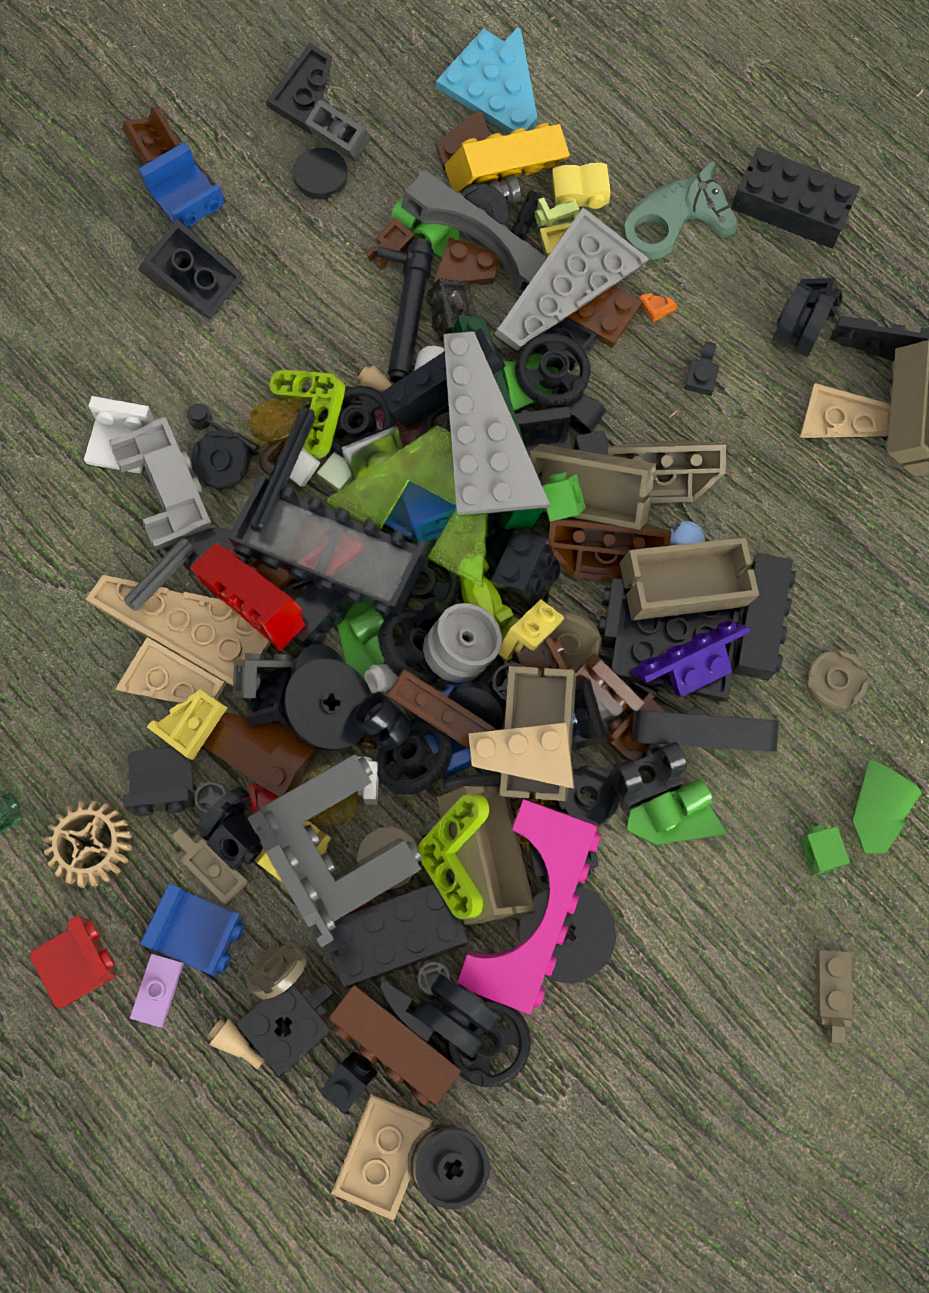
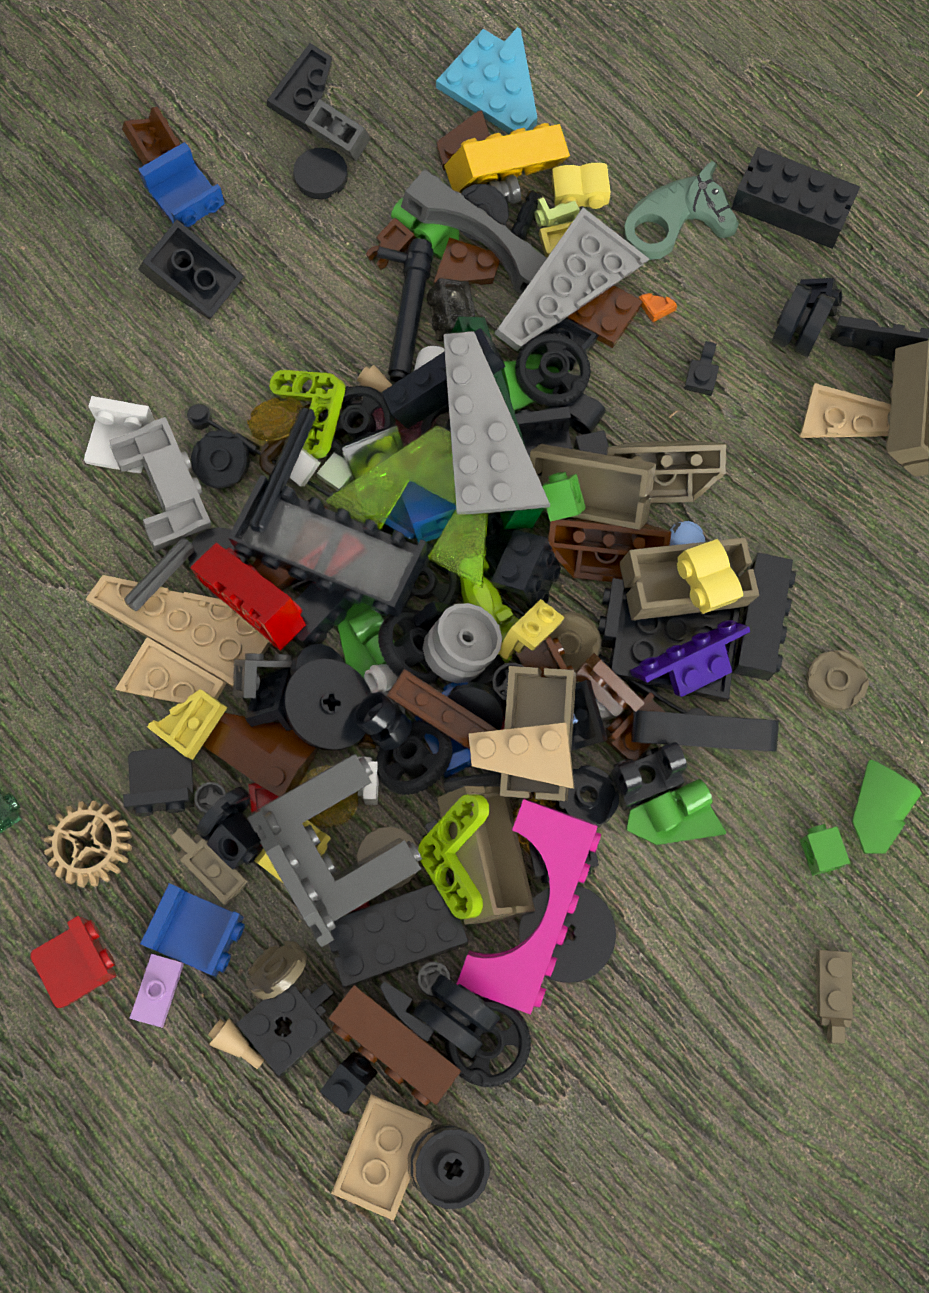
none -> light yellow brick [677,539,743,614]

